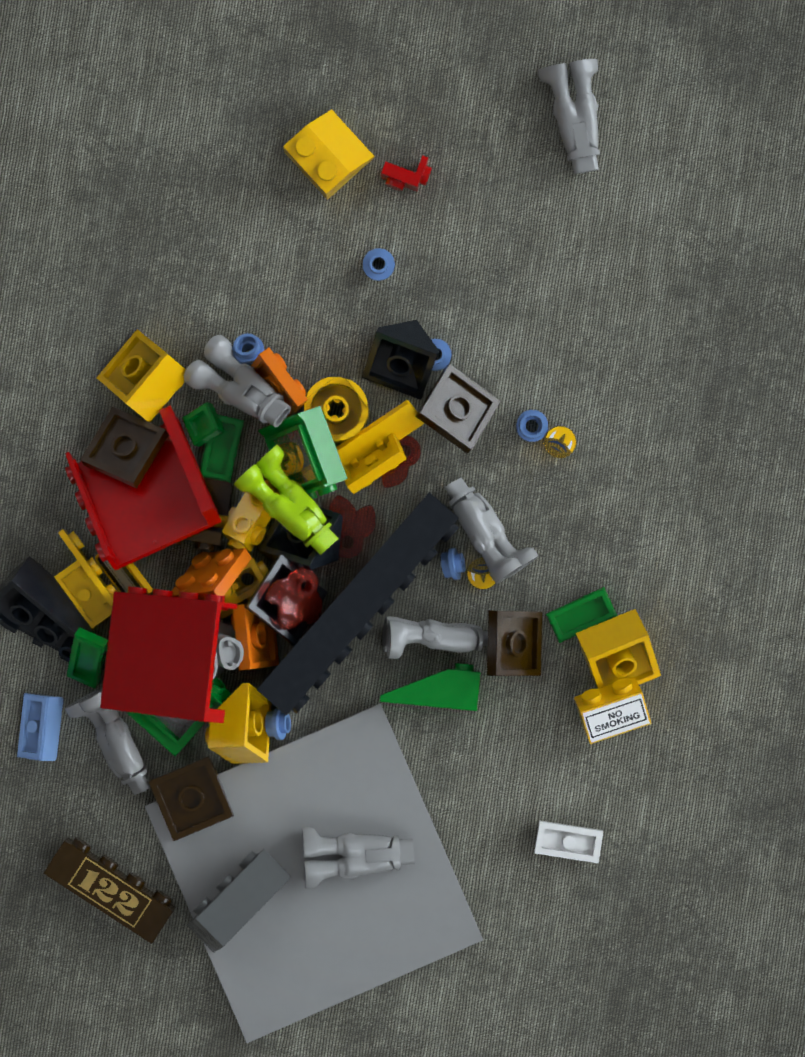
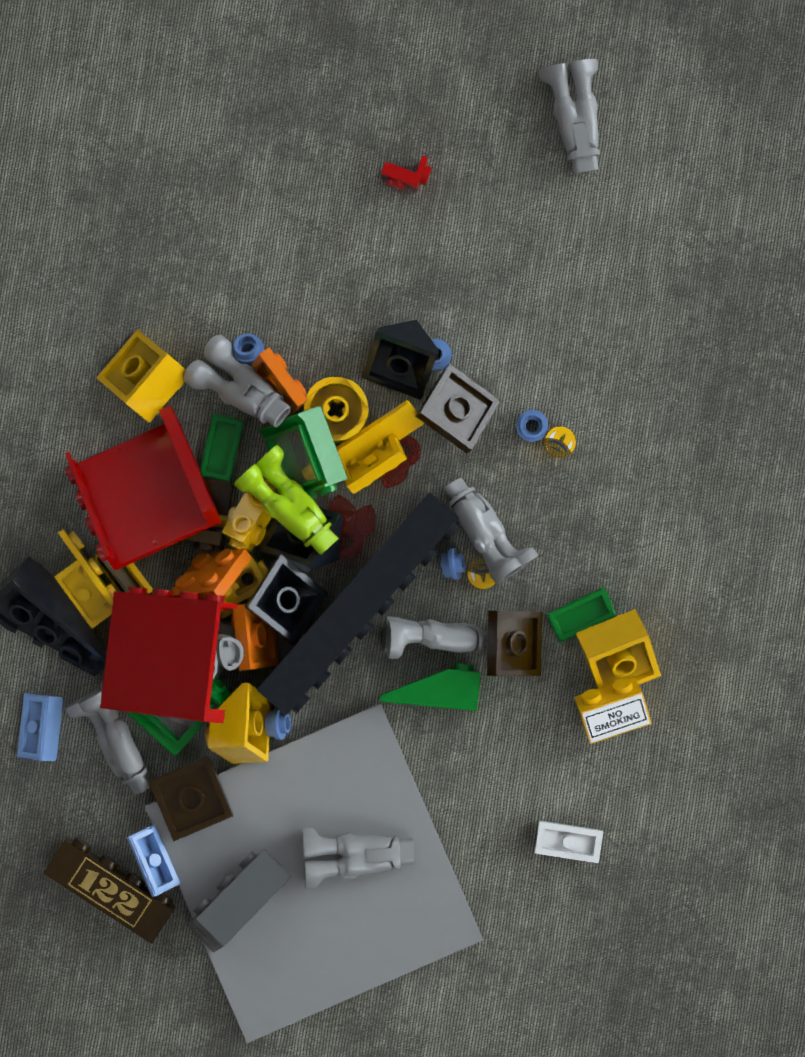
green tile [66,627,108,688] -> none
dark brown plate [80,407,169,488] -> none
green tile [182,402,224,447] -> none
clear red plate [265,568,322,630] -> none
clear yellow tile [279,442,304,476] -> none
yellow slope [283,109,375,200] -> none
medium blue plate [363,248,395,281] -> none
none -> light blue slope [127,825,180,897]

